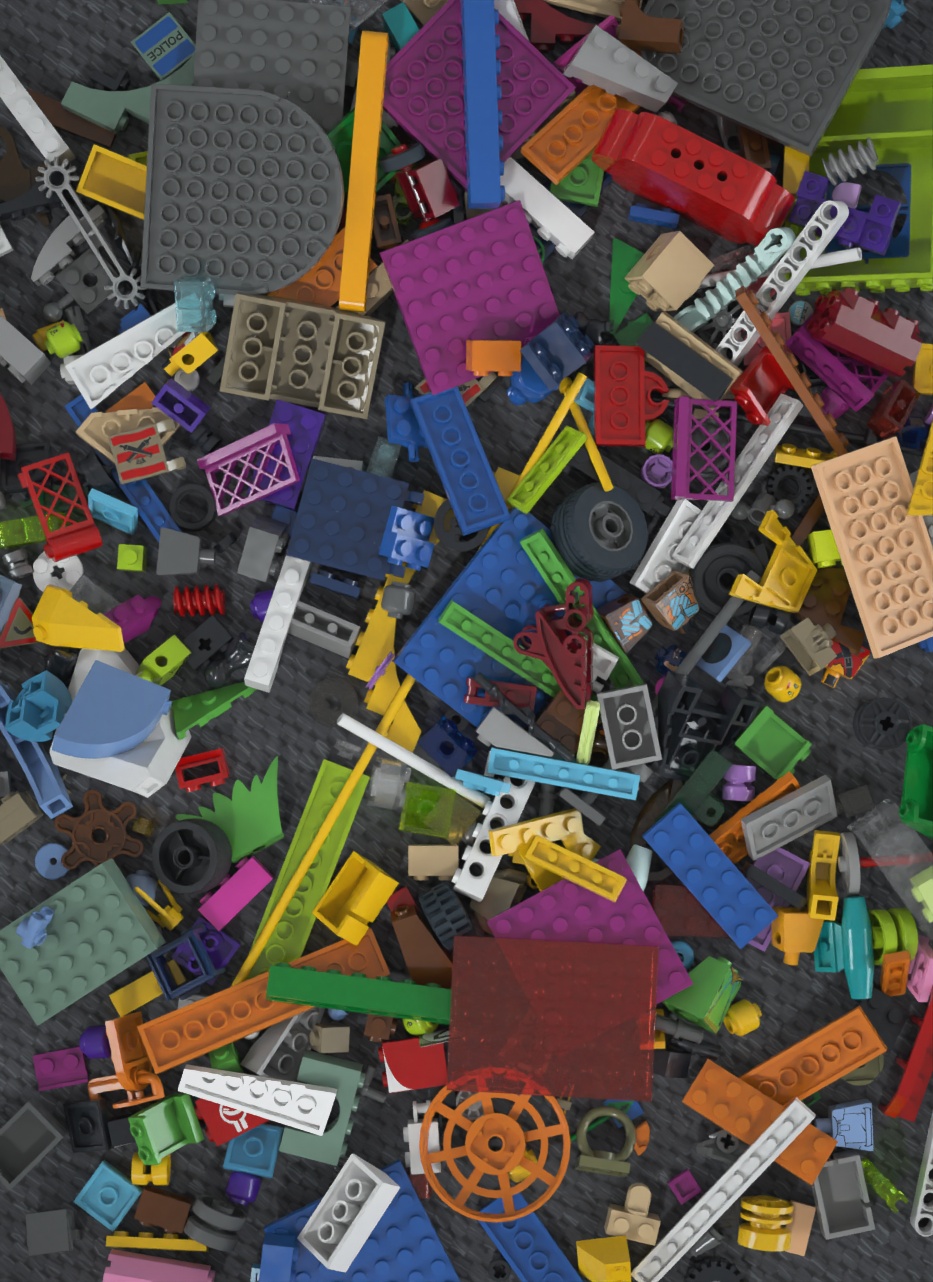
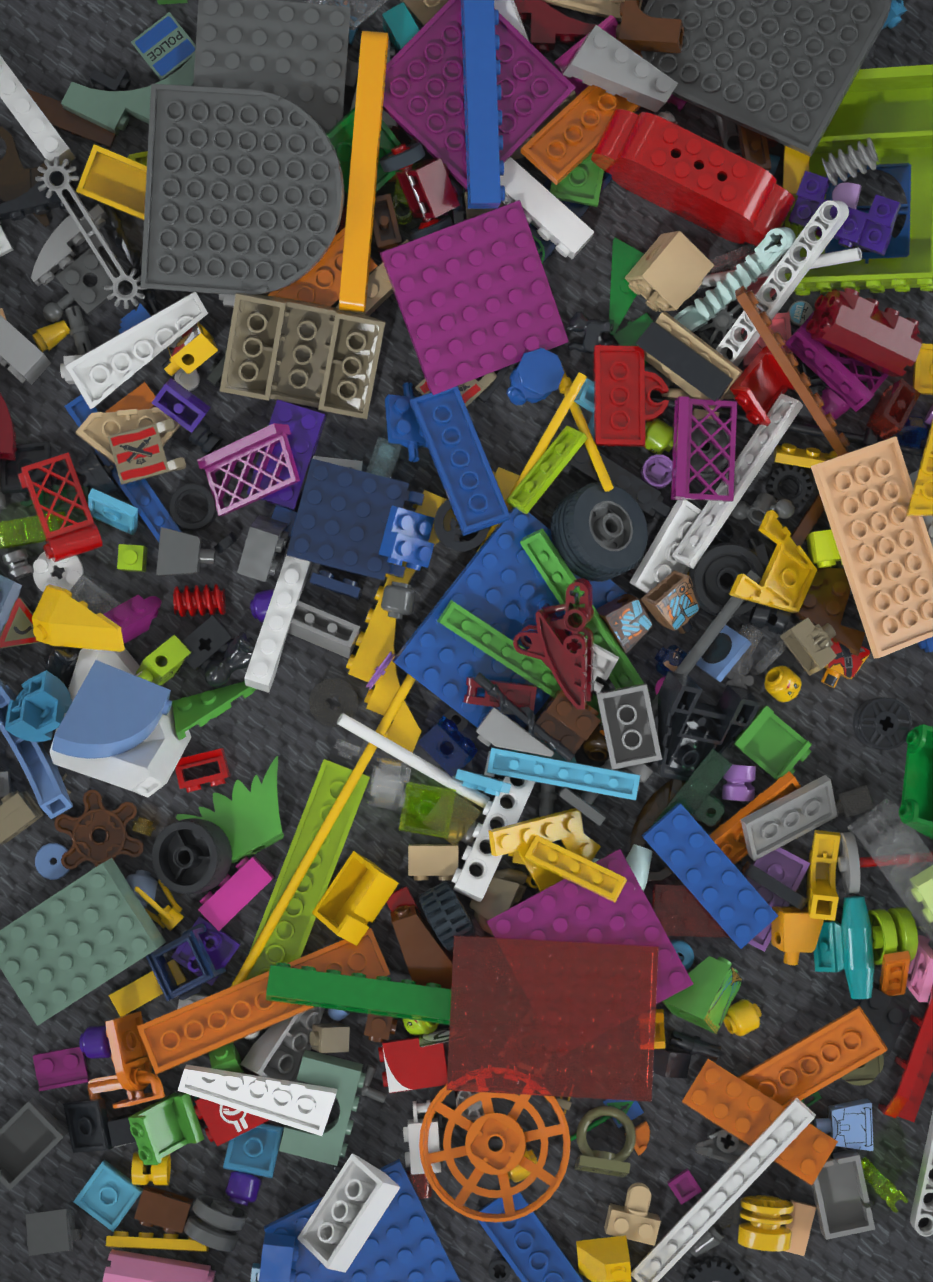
medium blue plate [16,906,54,949] -> none
lime head [44,321,83,358] -> none
clear light blue brick [174,277,216,332] -> none
orange brick [466,340,521,376] -> none
dark blue bracket [520,311,594,391] -> none
yellowish green axle [576,700,600,765] -> none
blue plate [628,203,680,229] -> none
dark grey pin [652,1013,704,1044] -> none

